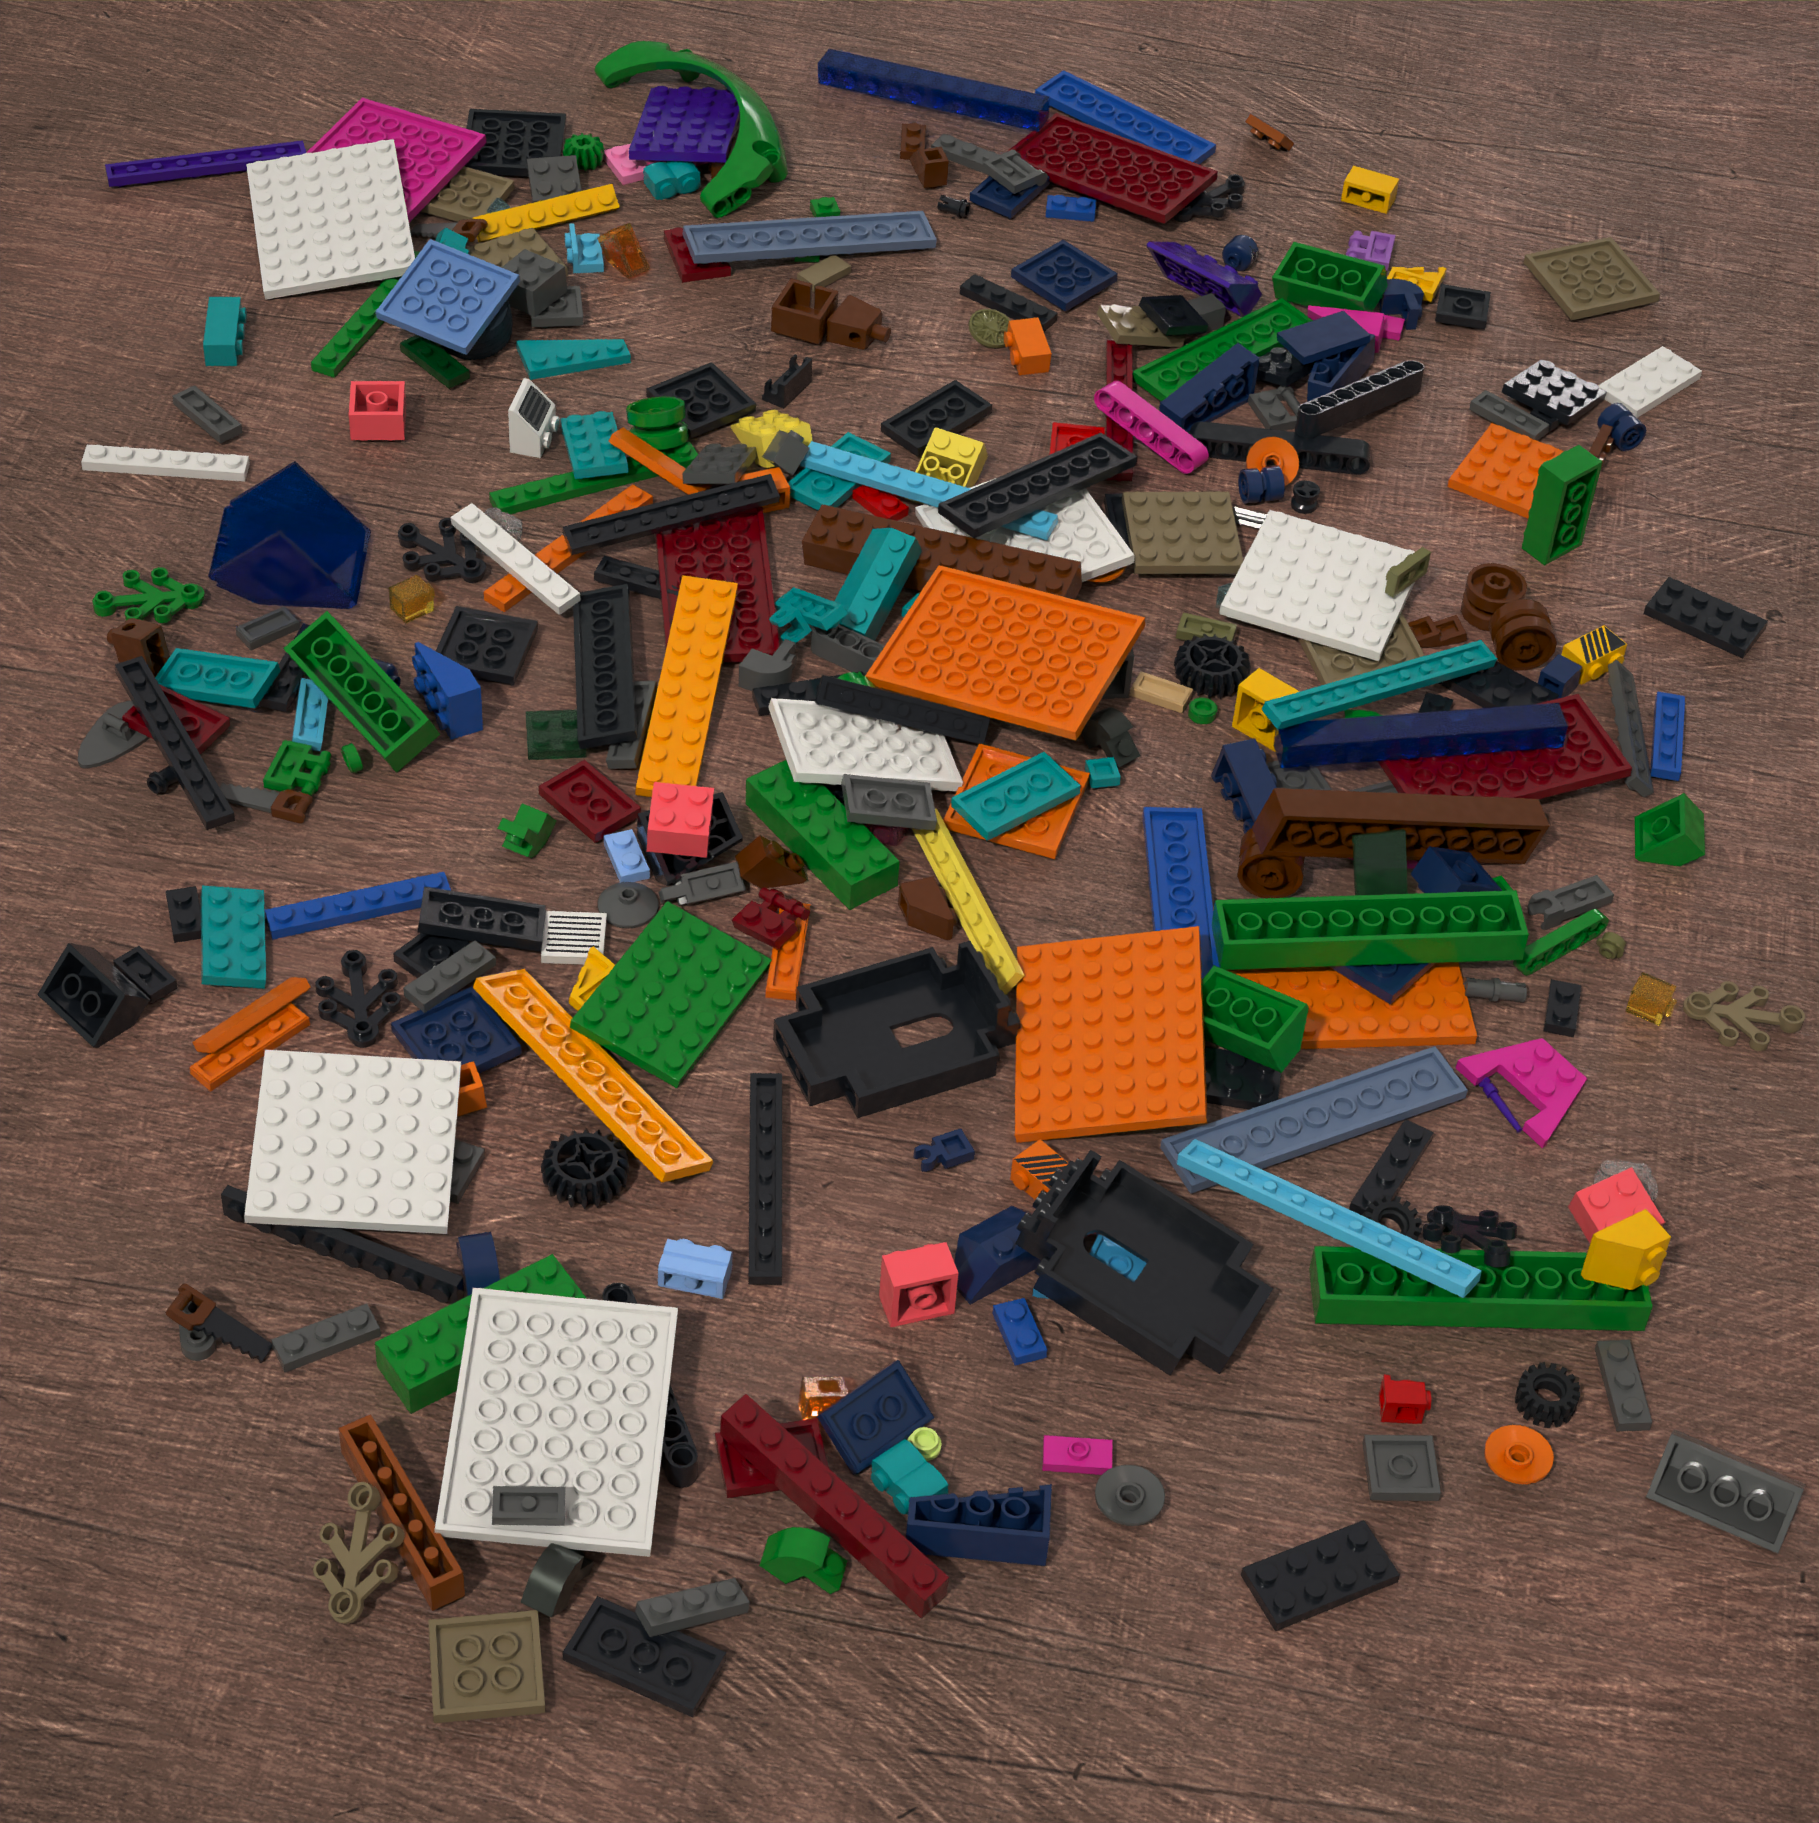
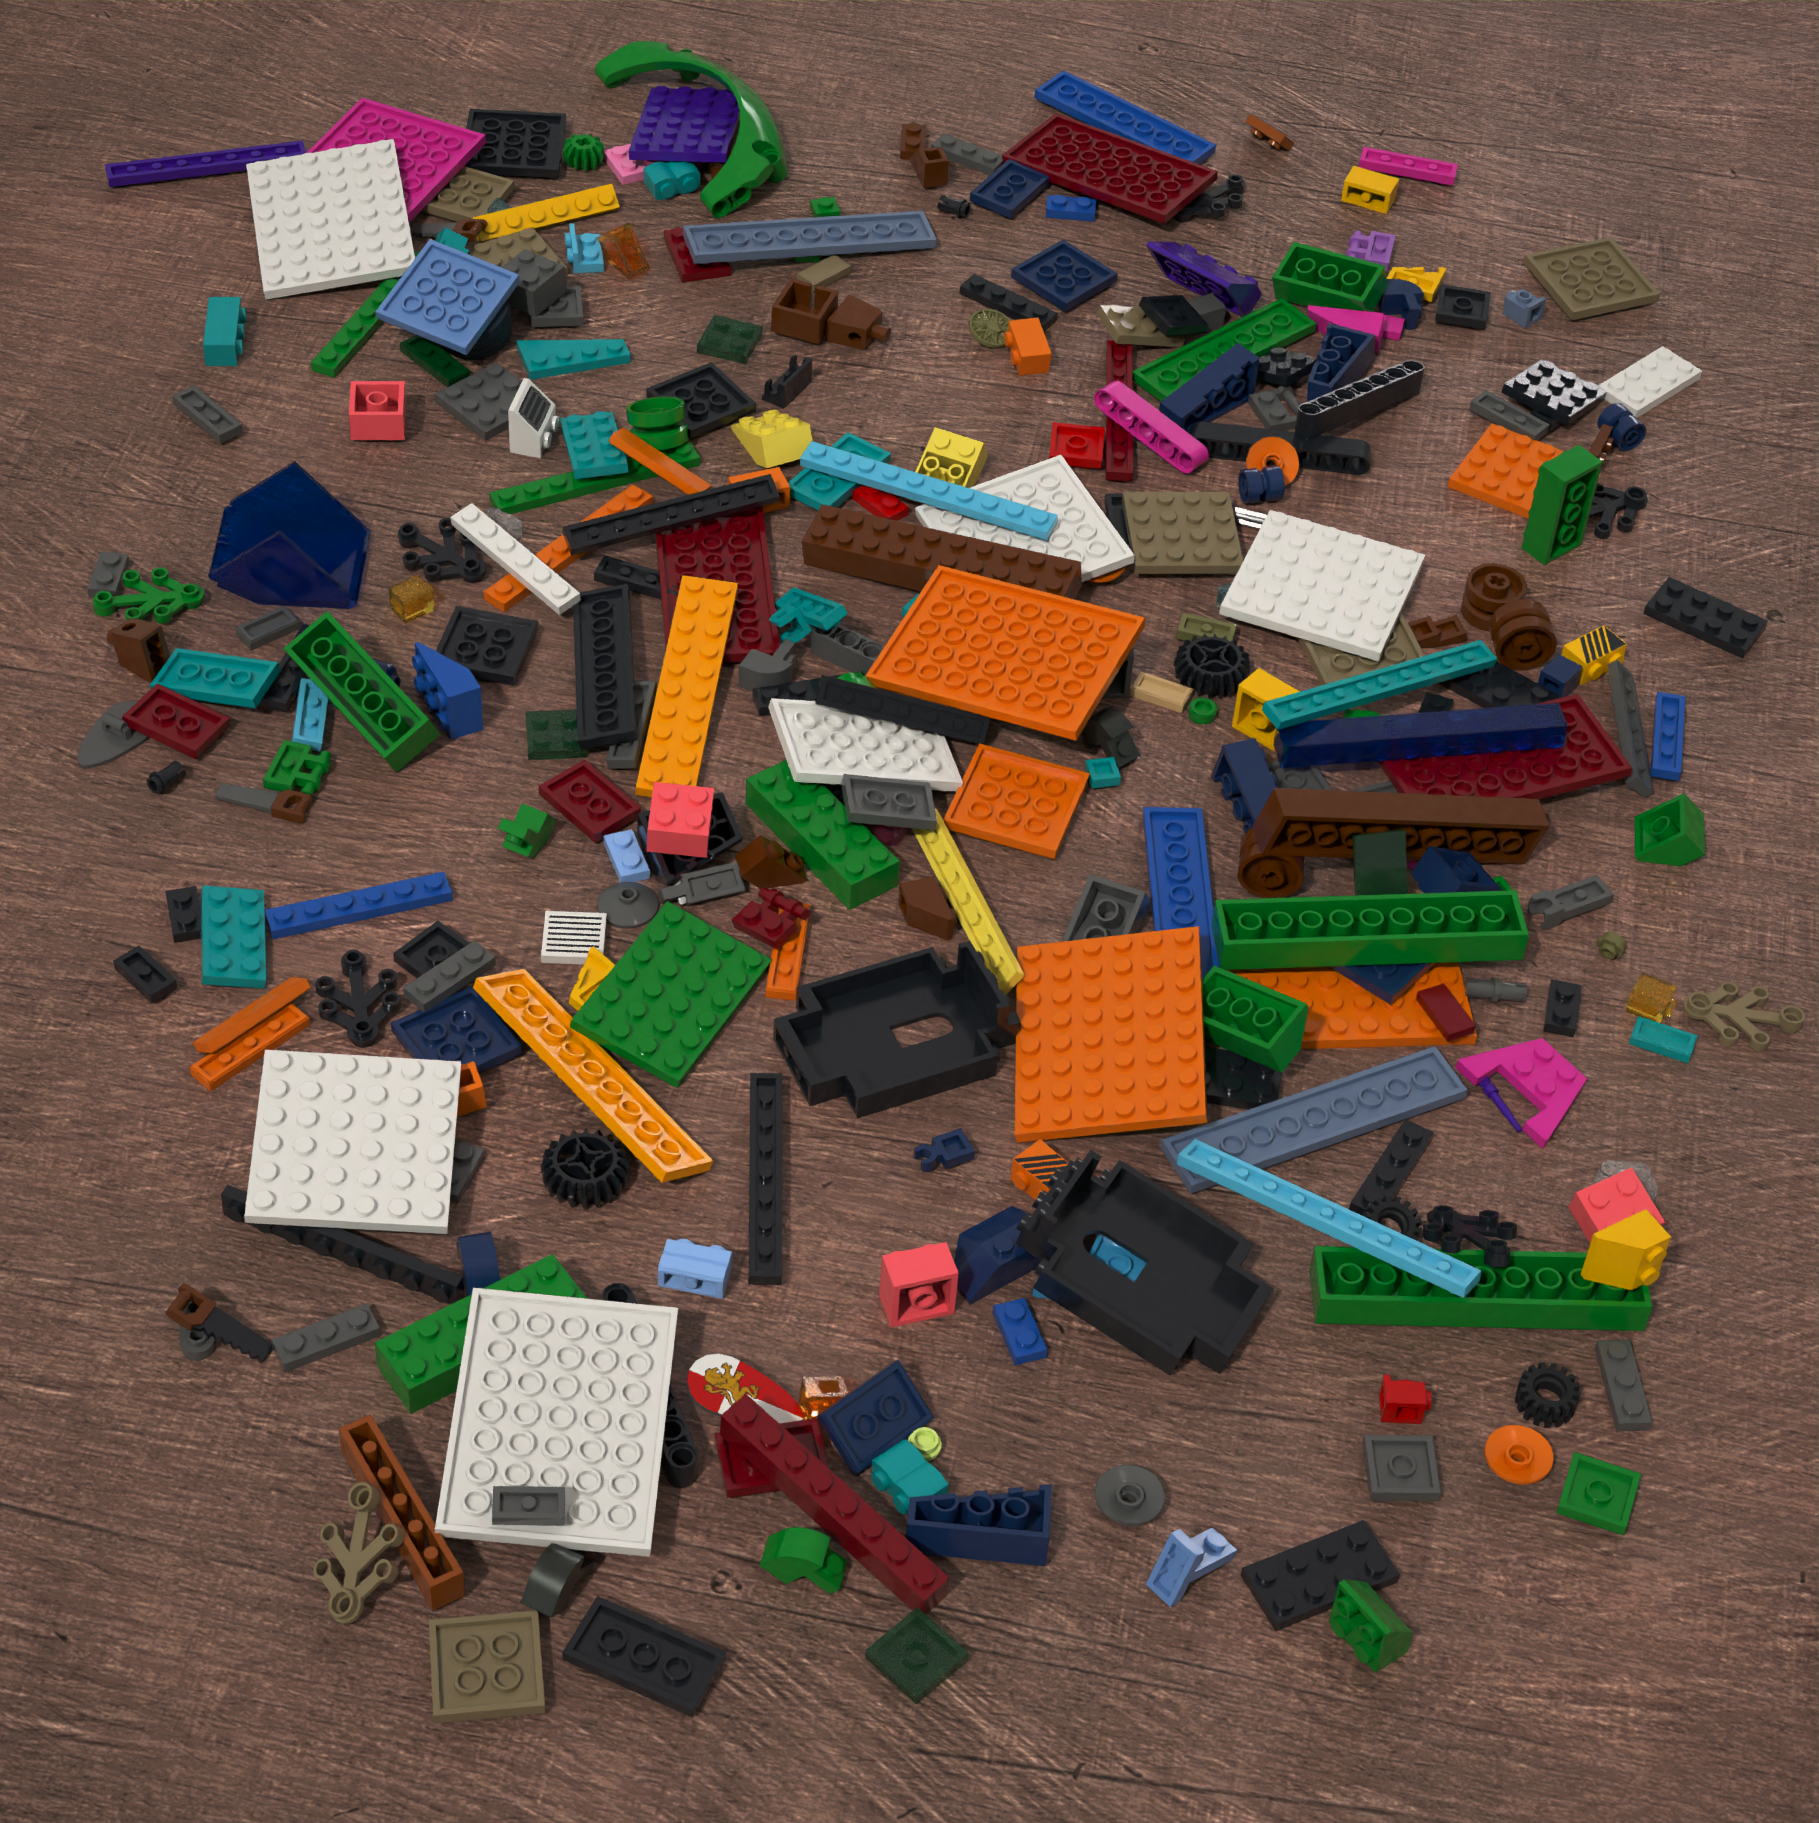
black slope [37,943,150,1048] -> none
white plate [81,445,250,482] -> none
black plate [115,656,235,830] -> none
green tile [341,743,363,774] -> none
black plate [417,887,546,952] -> none
dark grey plate [527,155,581,203] -> none
dark grey plate [635,1578,750,1637] -> none
dark grey plate [682,444,757,484] -> none
dark grey brick [762,430,810,475] -> none
clear blue brick [818,49,1050,132] -> none
teal slope [834,528,922,641] -> none
black plate [881,380,992,457] -> none
black plate [938,433,1137,538] -> none
teal plate [951,752,1081,841] -> none
dark grey plate [983,150,1048,194] -> none
dark pink plate [1042,1435,1113,1475] -> none
dark blue head [1222,234,1259,271] -> none
dark blue tile [1277,311,1370,365] -> none
black wheel [1291,480,1320,514] -> none
olive plate [1385,547,1431,598] -> none
green beam [1513,909,1609,976] -> none
dark grey slope [1646,1429,1806,1553] -> none
none -> dark grey plate [88,552,130,597]
none -> dark grey plate [435,362,522,441]
none -> shield [686,1354,804,1424]
none -> clear green plate [697,315,763,364]
none -> clear green plate [865,1607,968,1704]
none -> dark grey slope [1062,874,1150,942]
none -> medium blue bracket [1146,1528,1237,1607]
none -> green slope [1329,1579,1413,1673]
none -> dark pink plate [1359,147,1458,185]
none -> dark red tile [1416,983,1476,1042]
none -> sand blue brick [1503,289,1546,328]
none -> green plate [1556,1452,1641,1536]
none -> black plant [1589,483,1648,539]
none -> teal tile [1629,1016,1698,1063]

